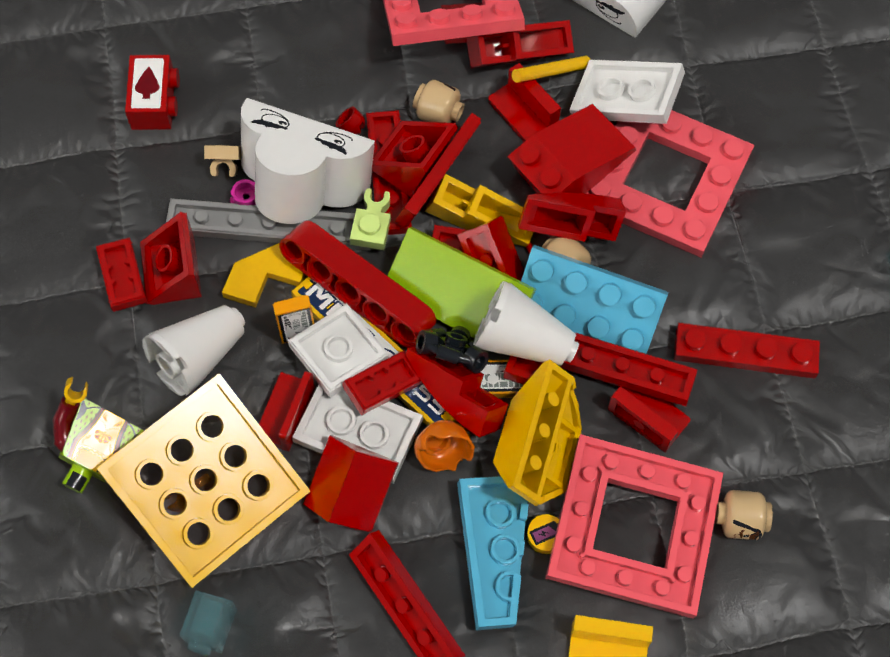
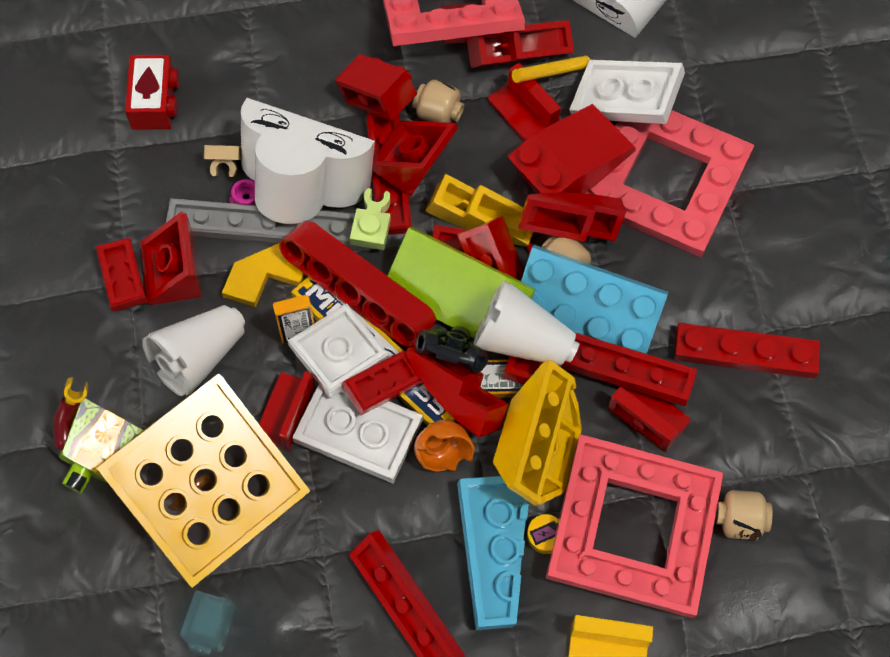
red slope [303,435,399,532] -> none
red hinge [336,106,365,135] -> none
red tile [394,113,481,228] -> none
none -> red brick [335,54,417,121]

